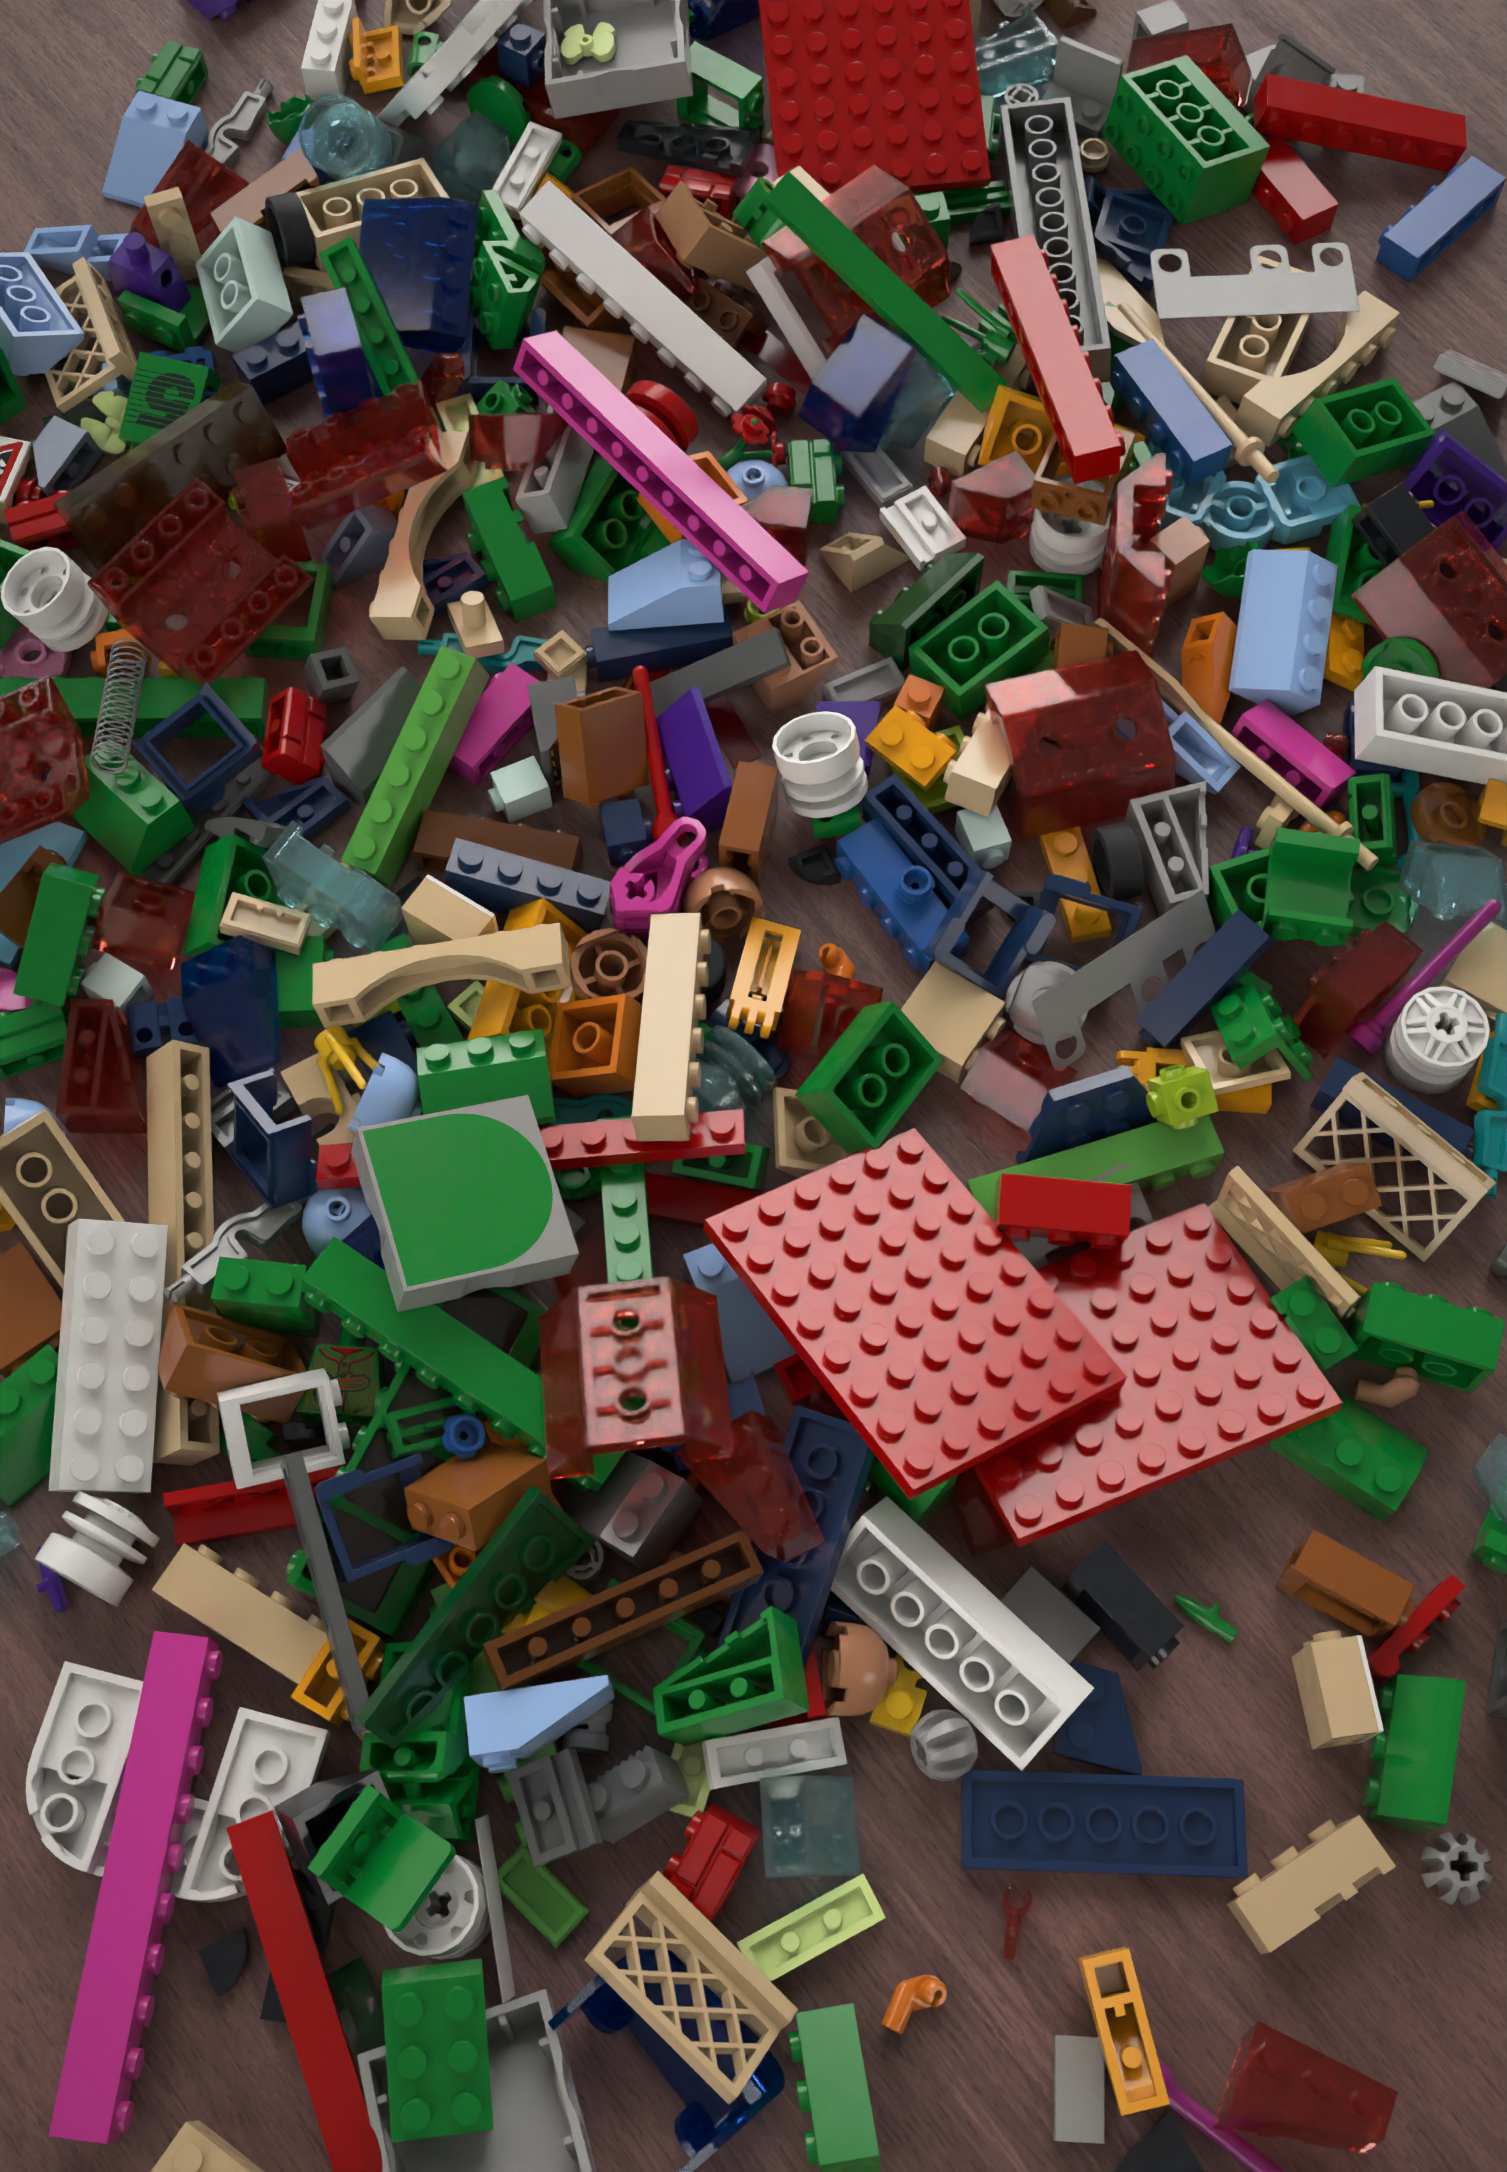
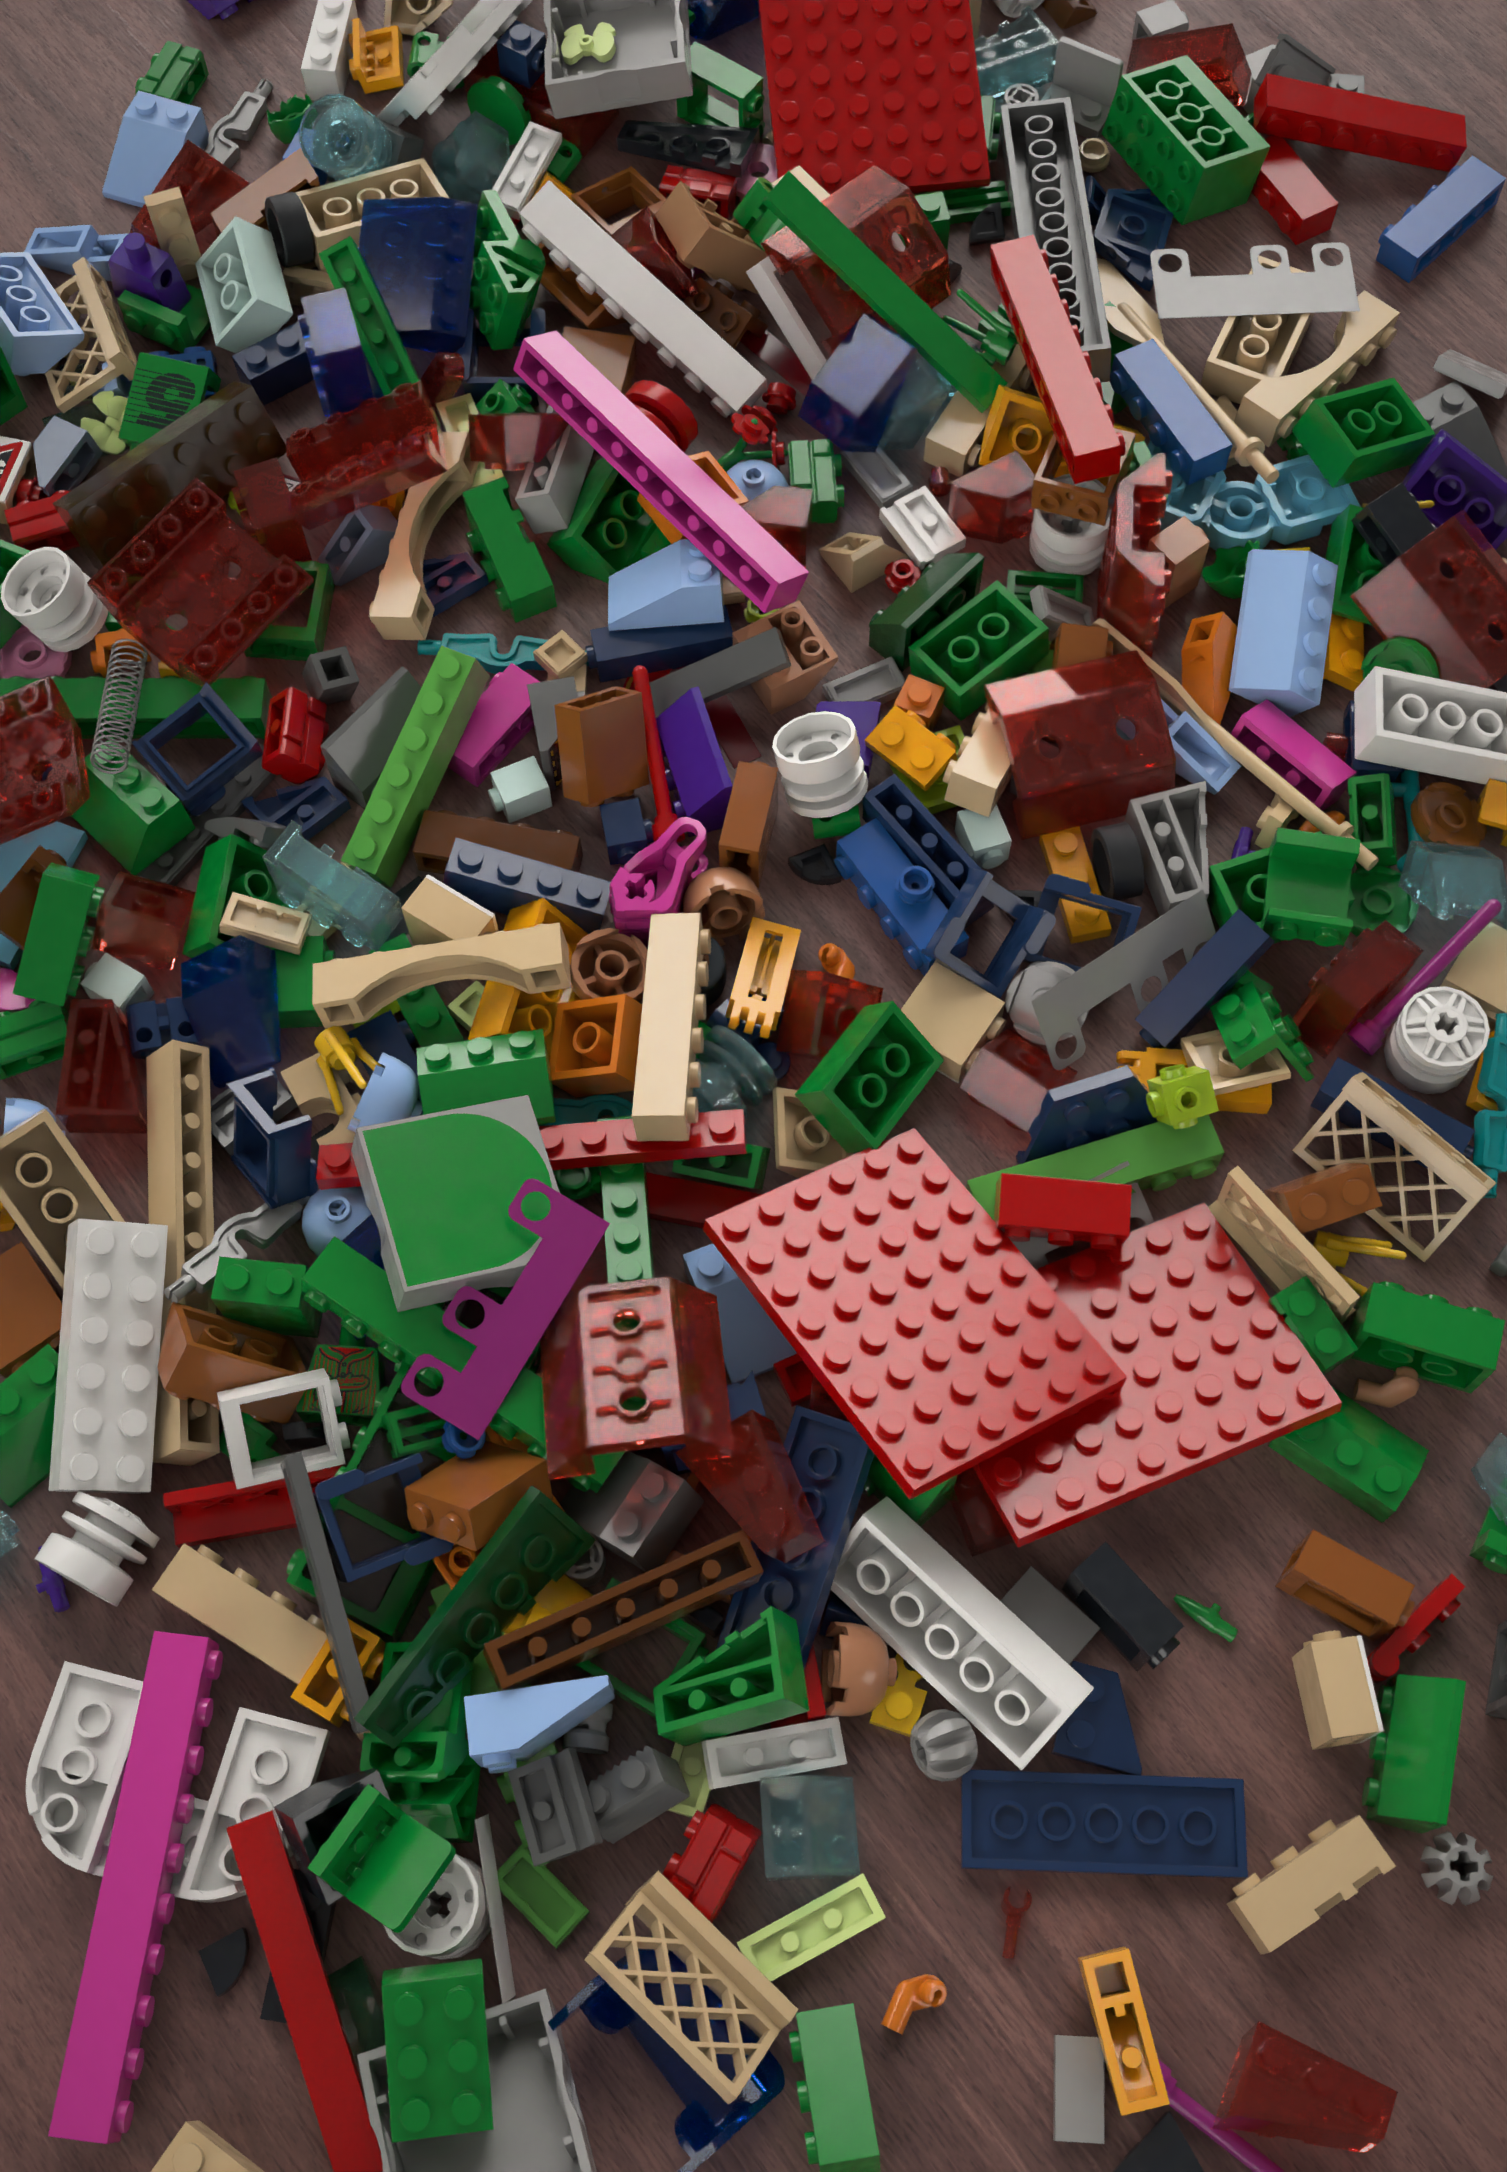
tan tile [447,591,504,658] -> none
none -> magenta piece [401,1179,610,1440]
none -> red plate [884,558,921,594]

